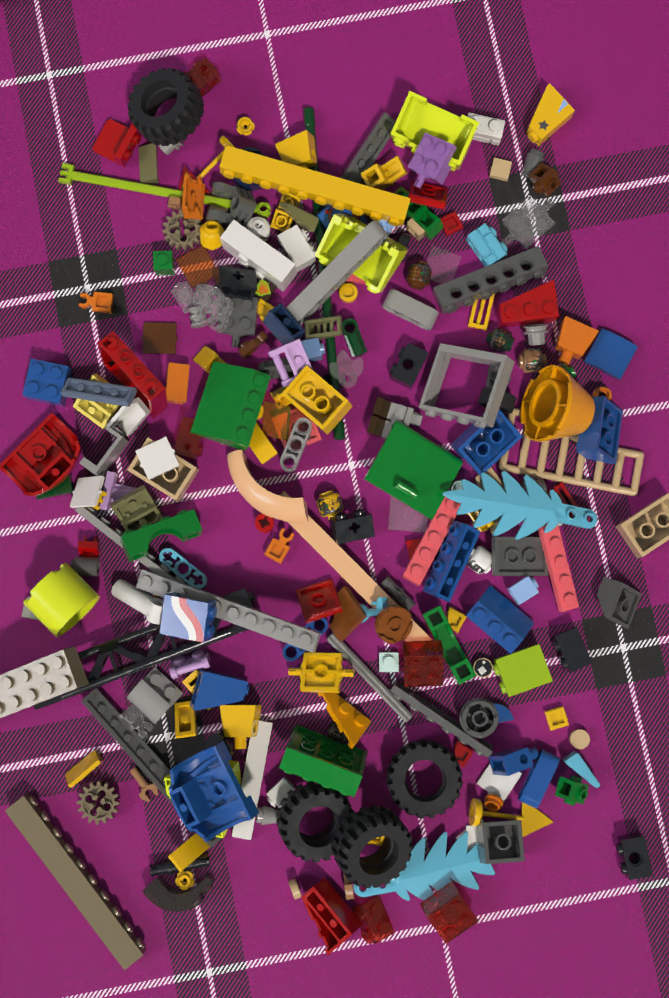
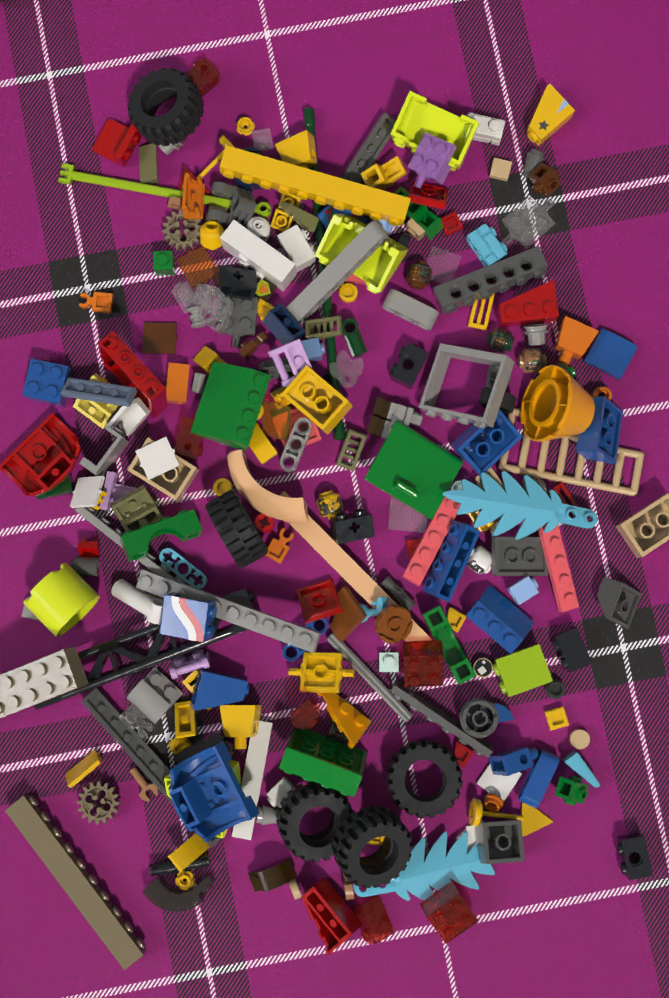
none -> yellow tile [168,737,191,754]
none -> light grey piece [191,373,207,394]
none -> black tyre [205,490,268,568]
none -> yellow tile [213,478,233,496]
none -> dark brown brick [248,858,297,892]
none -> clear plate [252,128,273,151]
none -> clear red brick [290,697,321,730]
none -> olive slope [336,428,367,471]
none -> pearl dark grey plate [545,679,565,699]

